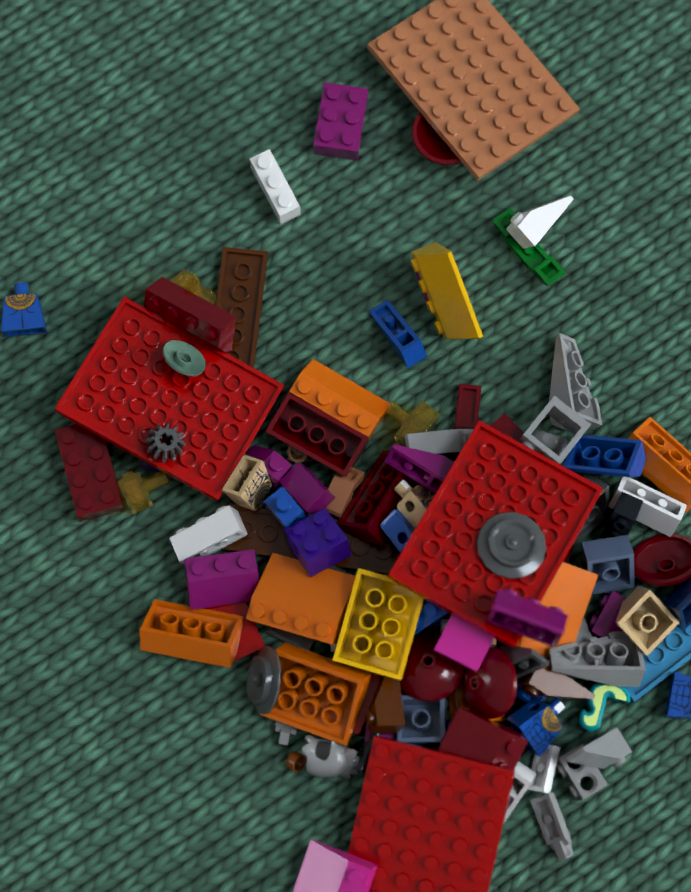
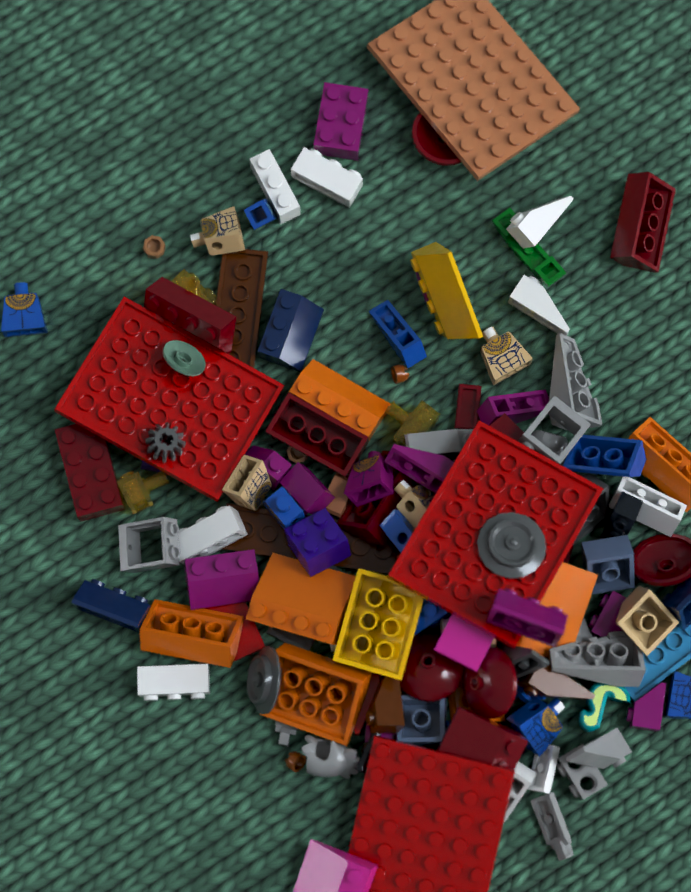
none -> dark blue slope [71,579,151,633]
none -> light grey window [118,517,180,573]
none -> white brick [137,664,210,701]
none -> medium nougat tile [143,235,166,259]
none -> tan torso [190,206,245,256]
none -> blue brick [244,198,278,230]
none -> dark blue slope [258,289,324,372]
none -> white brick [291,147,363,208]
none -> magenta torso [344,451,394,507]
none -> dark orange hinge [391,365,409,384]
none -> magenta slope [477,390,549,426]
none -> torso [480,327,532,385]
none -> white slope [508,275,570,336]
none -> dark red slope [610,172,676,273]
none -> magenta slope [626,682,666,732]

